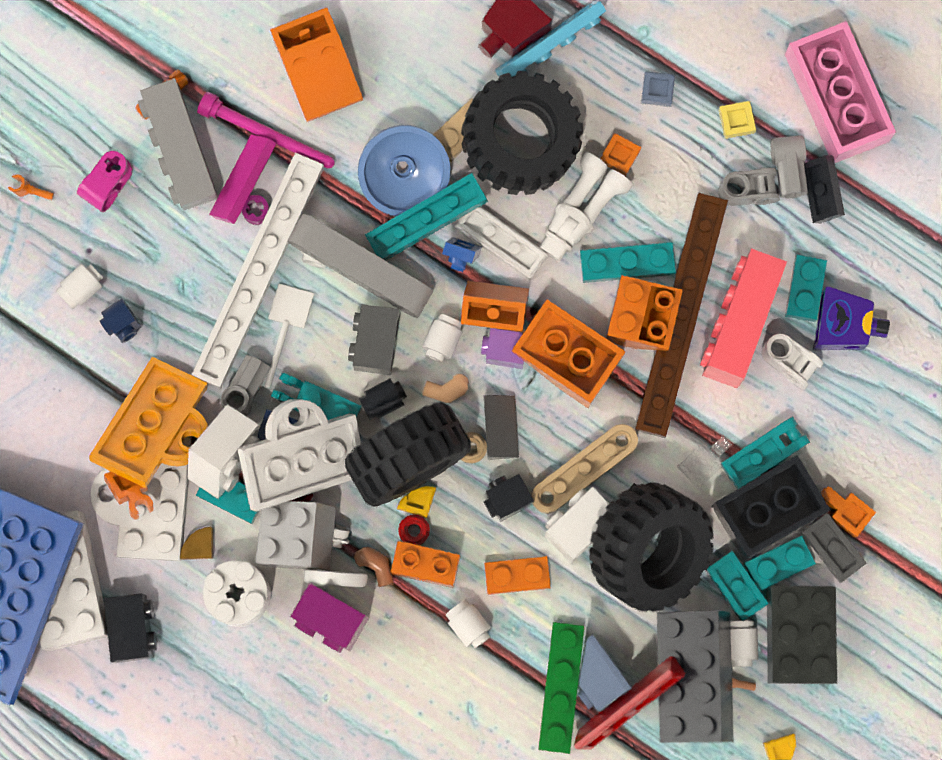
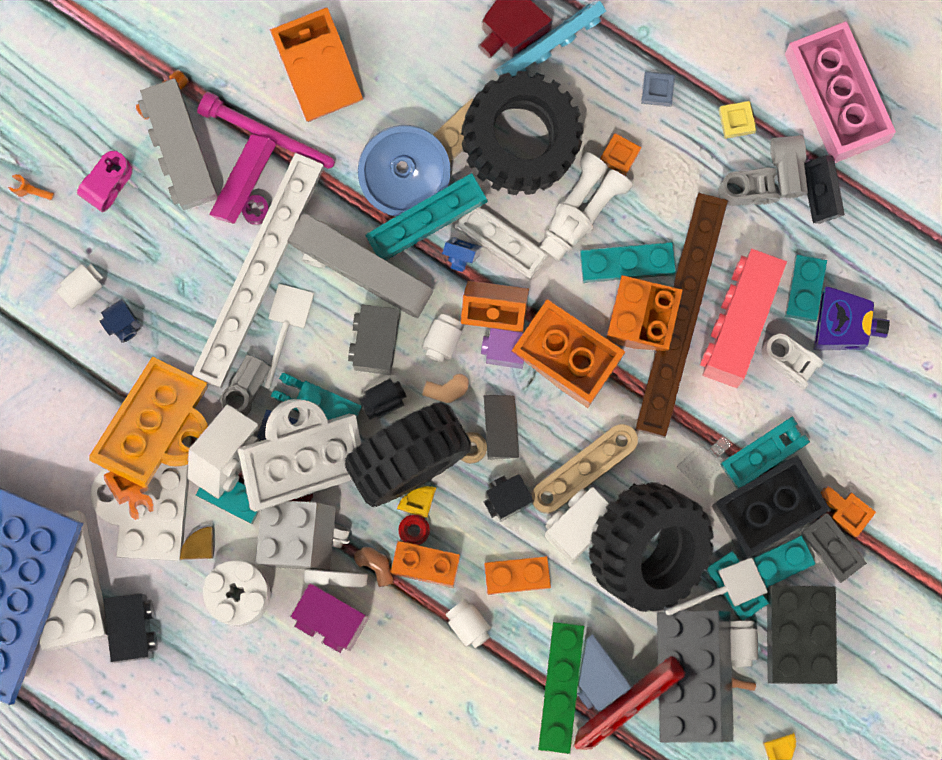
none -> white piece [666,558,768,615]

